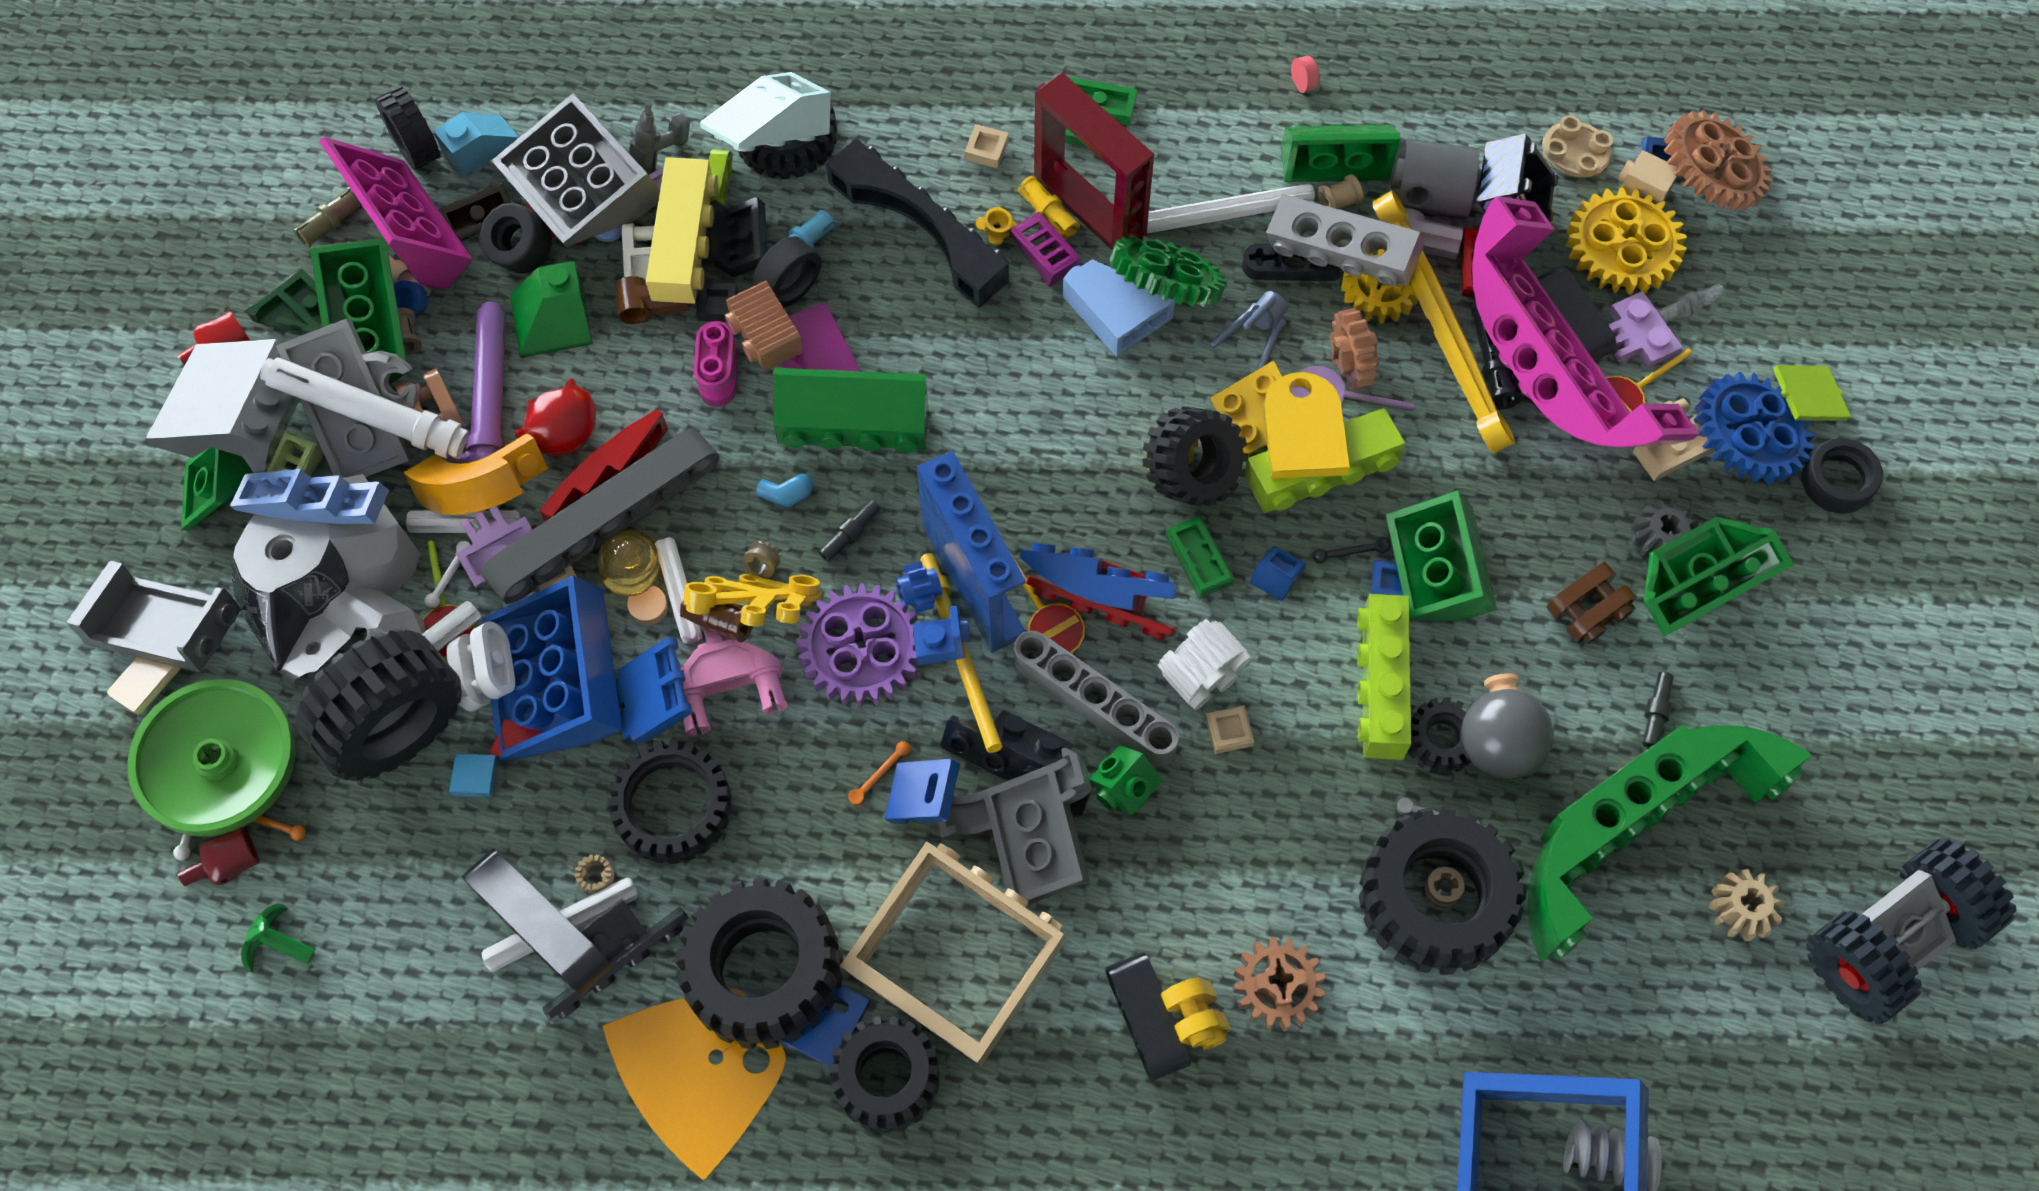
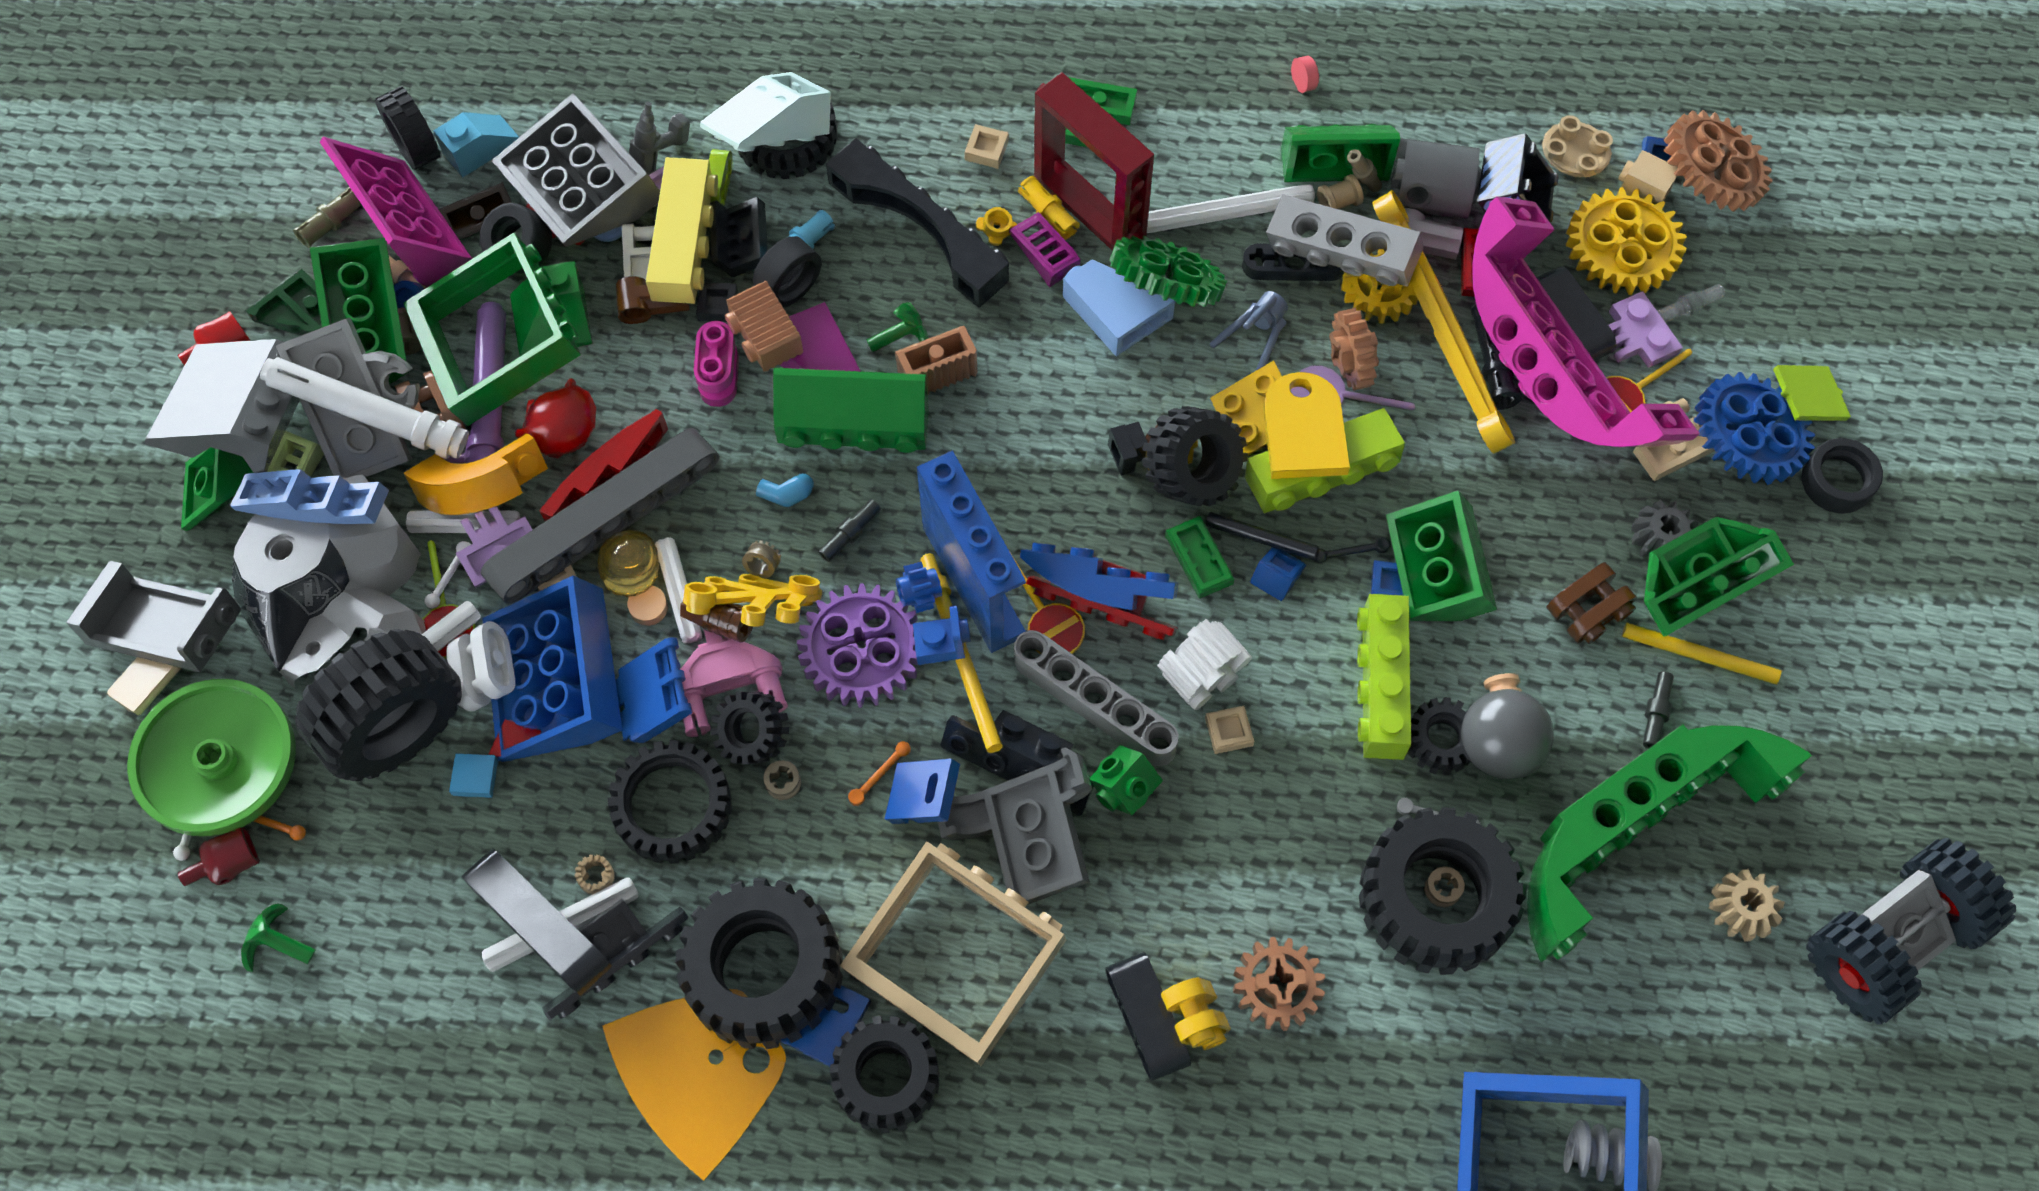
none -> green window [403,233,581,426]
none -> black tyre [710,692,789,764]
none -> dark tan bush [763,760,801,800]
none -> green plant [866,302,929,352]
none -> nougat brick [895,325,978,395]
none -> black piece [1108,422,1158,476]
none -> black bar [1206,512,1319,561]
none -> dark tan bar [1347,149,1382,192]
none -> yellow bar [1622,622,1782,685]

